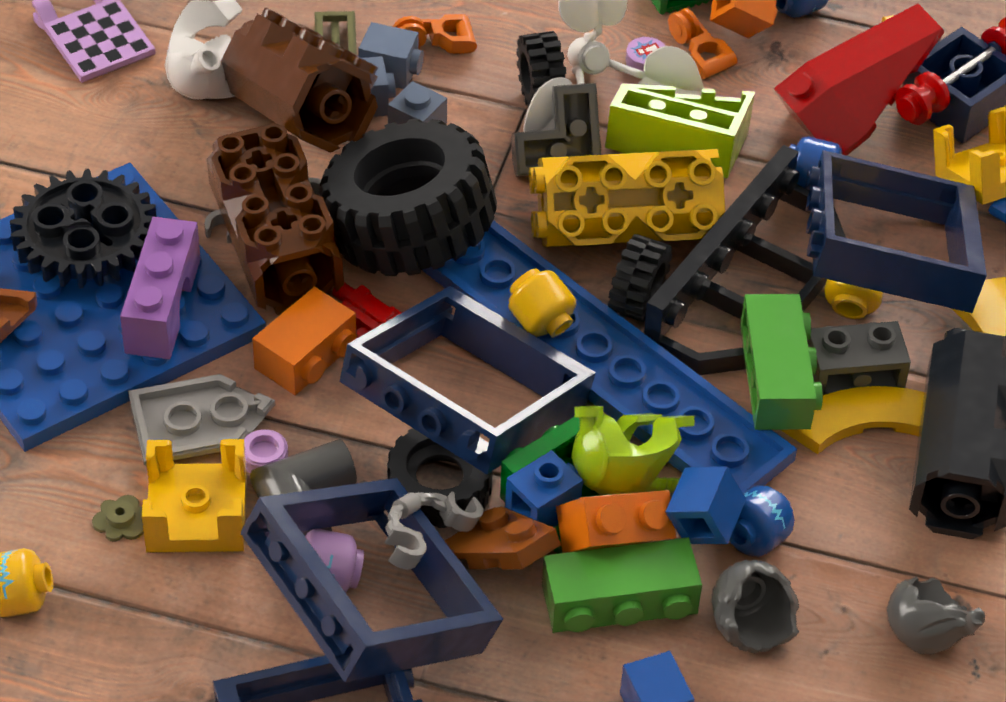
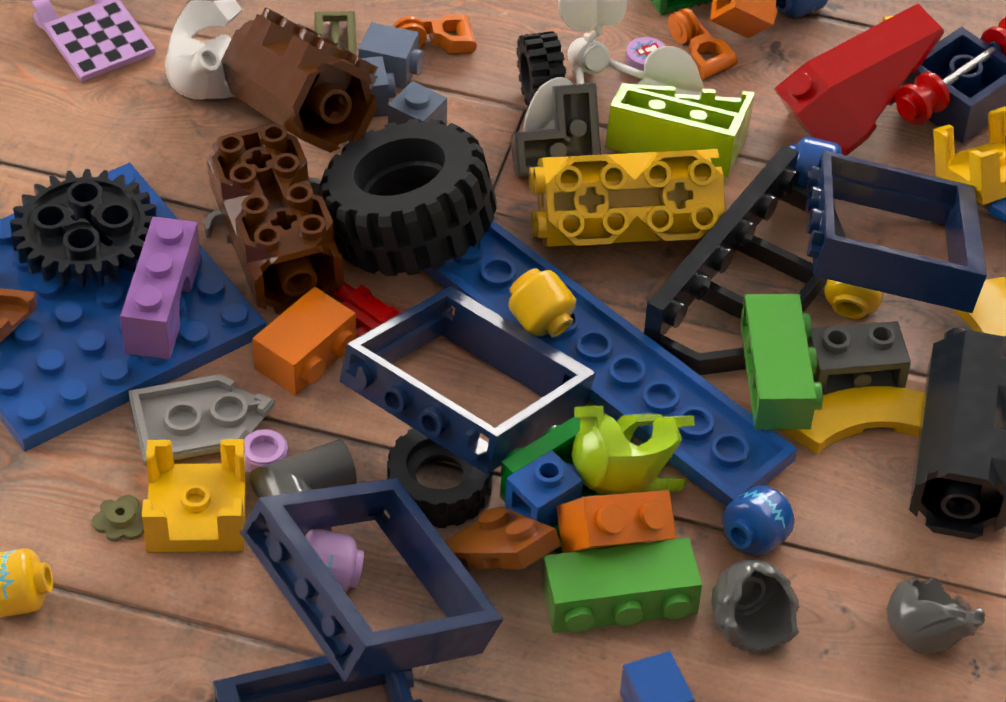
light grey piece [384,491,483,570] -> none
black tyre [608,234,672,322] -> none
blue brick [665,466,746,544] -> none

